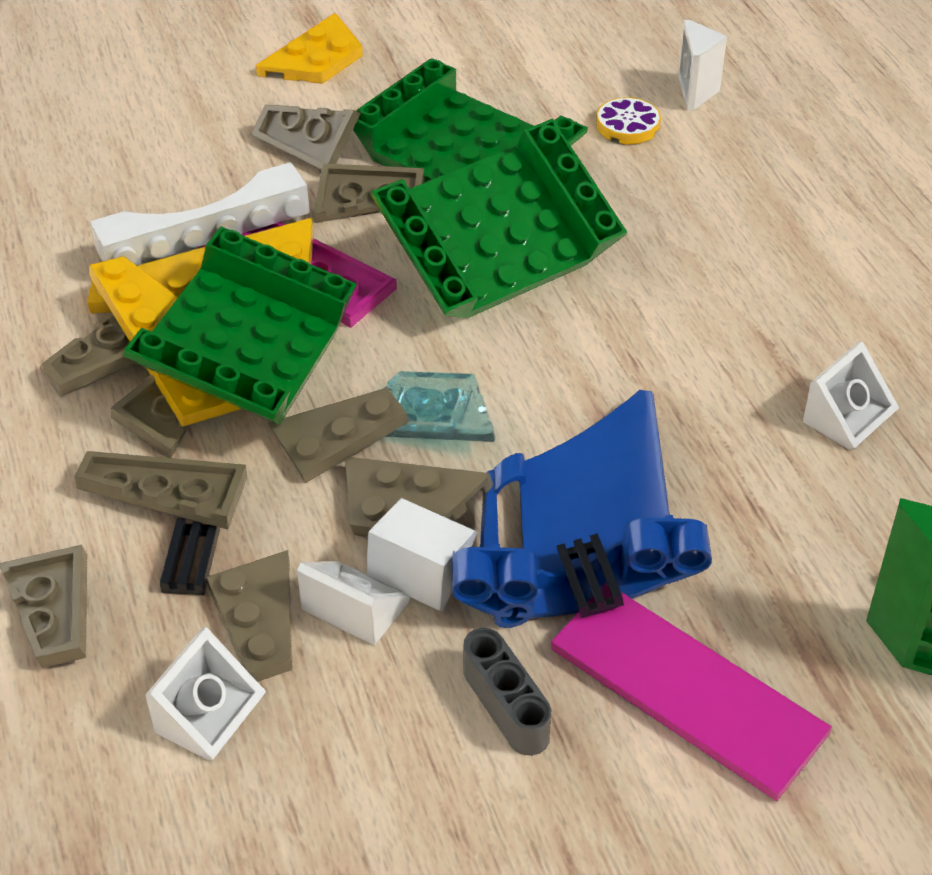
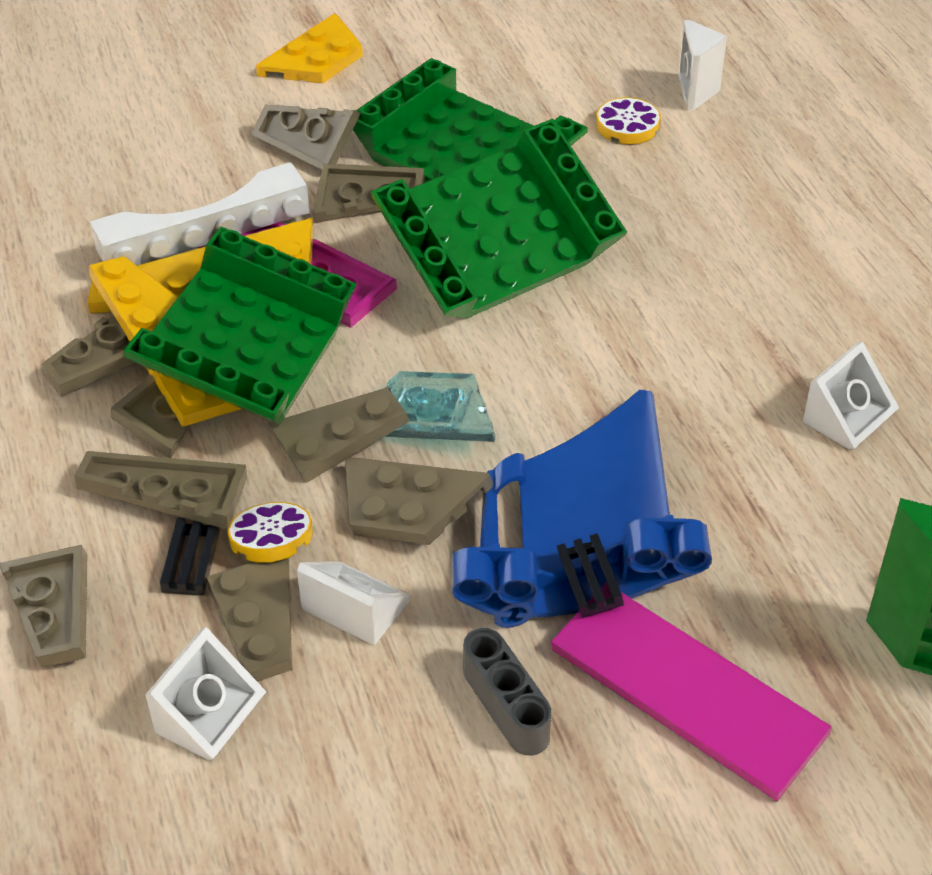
white slope [367,498,478,612] -> none
none -> tile [227,502,314,563]

